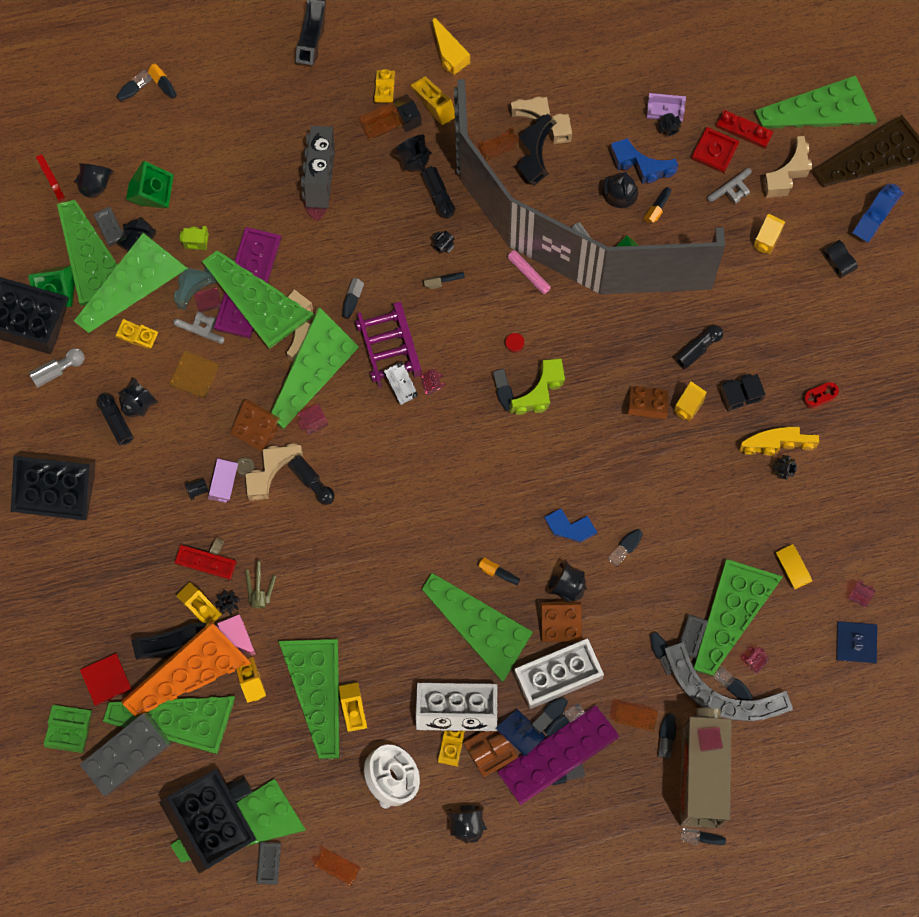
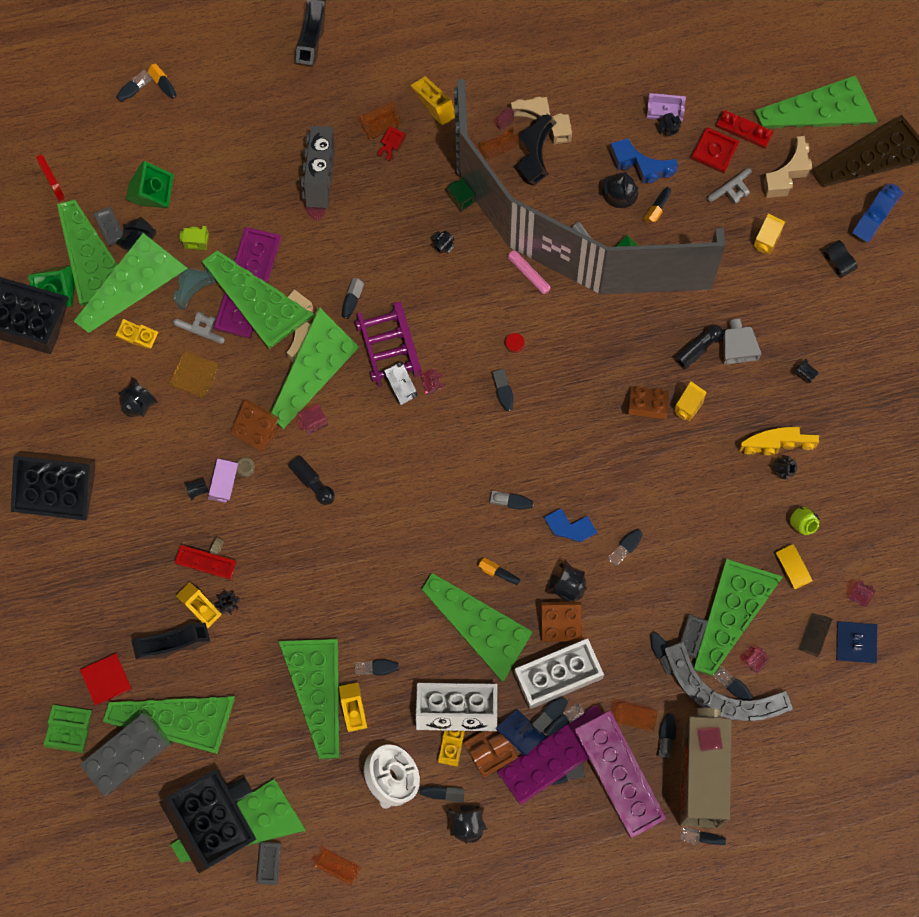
light grey piece [29,348,85,388] -> none
black helmet [74,163,114,198] -> none
black piece [96,393,134,446] -> none
orange wing [121,621,251,717] -> none
clear pink tile [194,287,222,312] -> none
bright pink slope [217,615,256,655] -> none
yellow slope [236,657,266,703] -> none
olive plant [245,560,276,608] -> none
tan arch [246,443,303,501] -> none
yellow slope [375,69,395,103] -> none
black slope [390,94,422,132] -> none
black helmet [393,134,432,171] -> none
black piece [421,166,456,218] -> none
piece [423,271,465,289] -> none
yellow slope [433,18,470,75] -> none
lime arch [509,359,565,415] -> none
black piece [720,374,766,412] -> none
red beam [804,382,839,409] -> none
none -> piece [355,659,399,675]
none -> red plate [378,126,407,161]
none -> piece [420,786,465,803]
none -> dark green brick [447,178,475,212]
none -> piece [490,491,534,510]
none -> clear pink tile [497,107,514,131]
none -> magenta plate [574,710,666,838]
none -> light grey torso [723,319,761,365]
none -> lime head [790,507,819,535]
none -> black bush [794,359,819,384]
none -> clear smoke slope [799,613,832,657]

